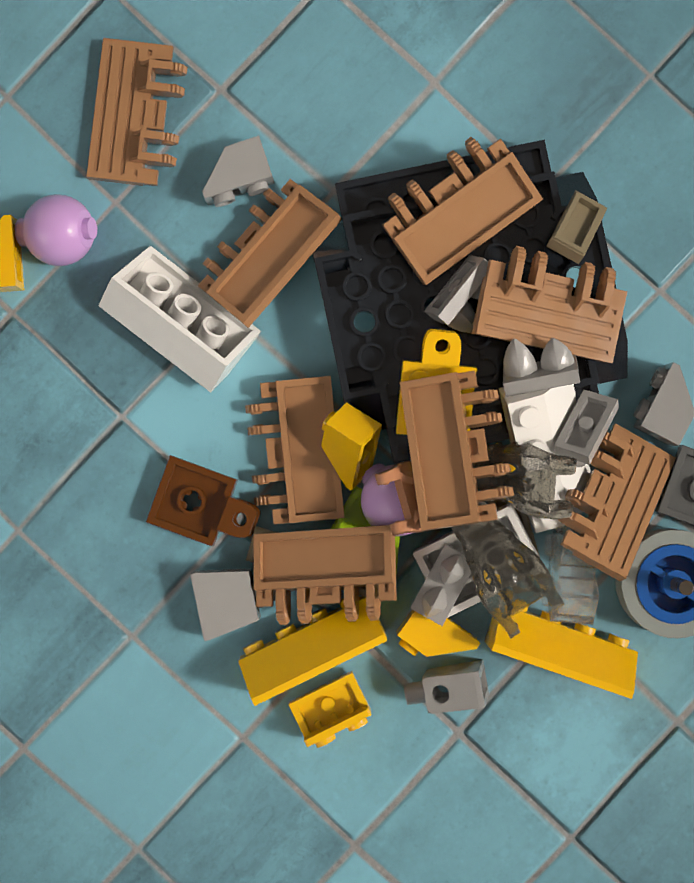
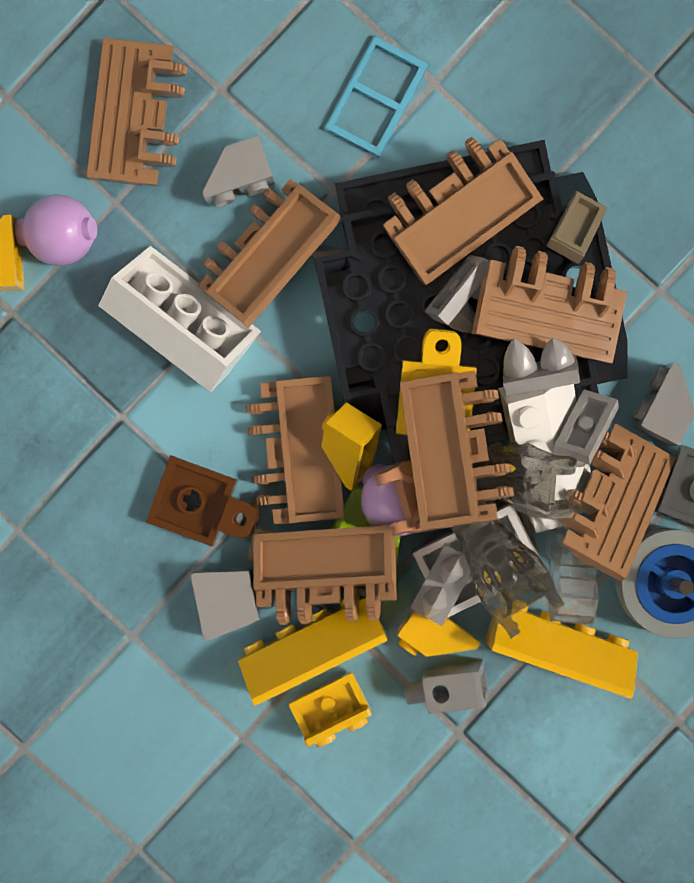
none -> medium azure window [324,35,429,158]

